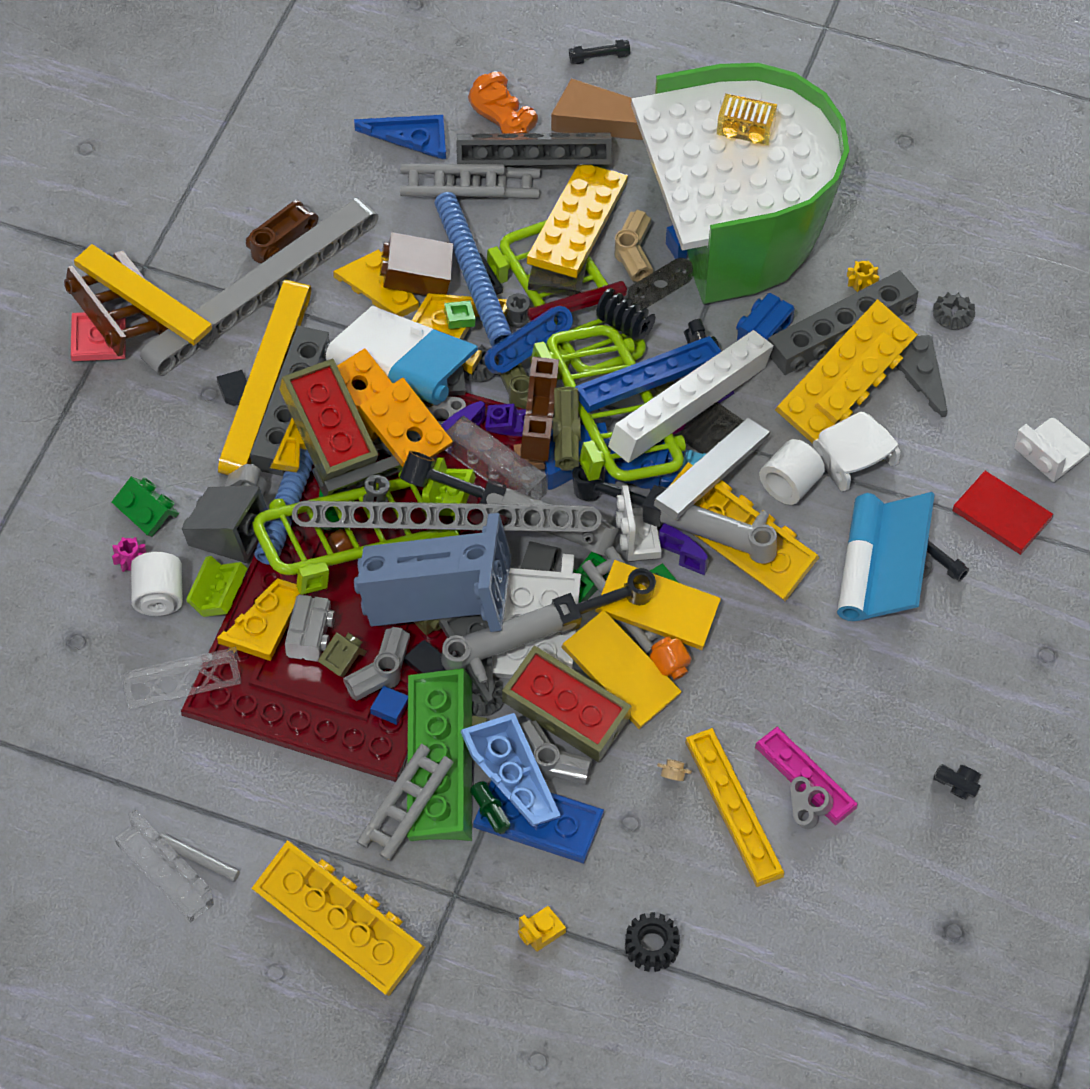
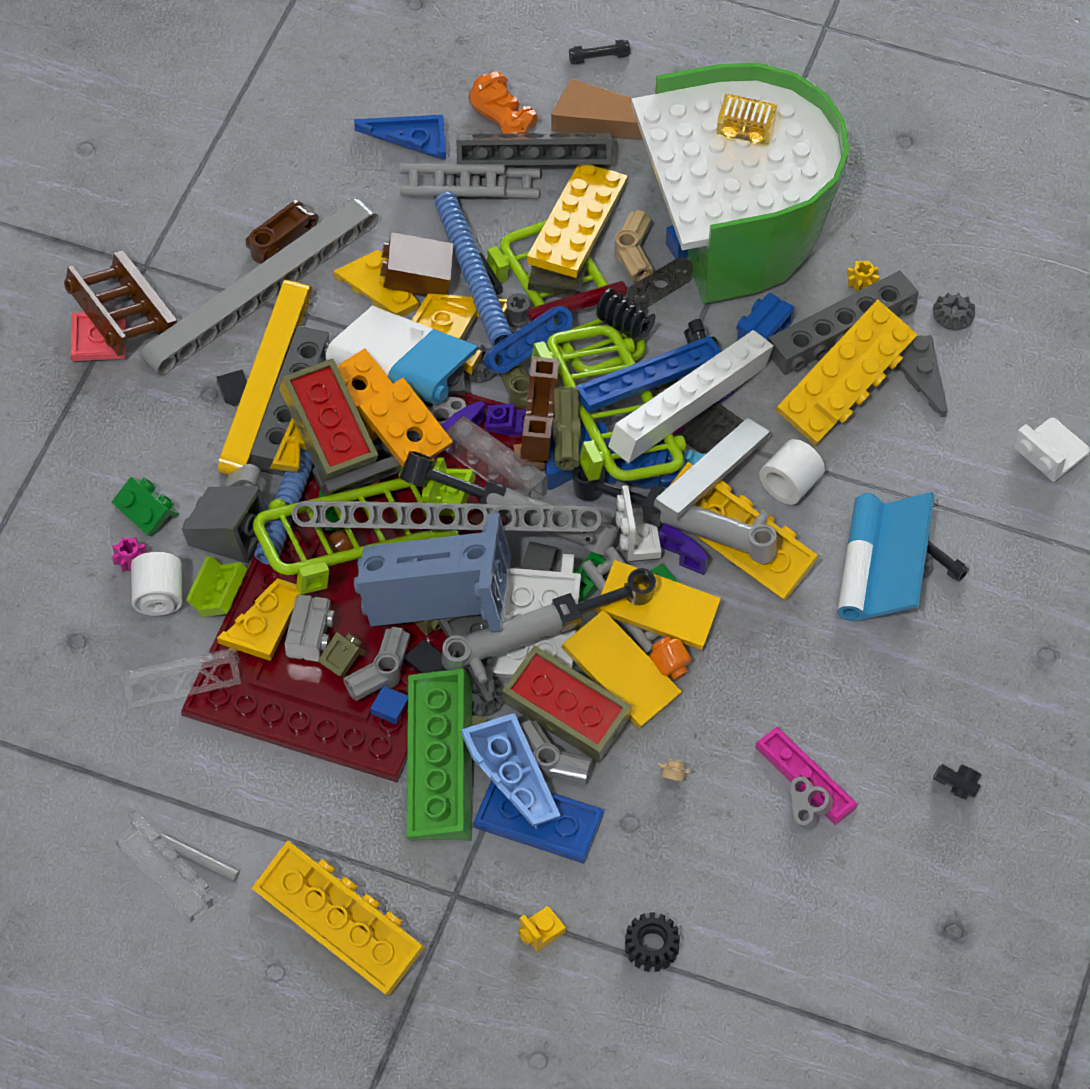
yellow tile [74,244,212,346] -> none
light grey bar [357,744,454,861] -> none
dark grey bush [363,475,390,510] -> none
bright green tile [444,301,476,329] -> none
dark green axle [470,781,511,834] -> none
yellow tile [685,728,784,887] -> none
white piece [813,412,900,492] -> none
red tile [952,470,1053,555] -> none

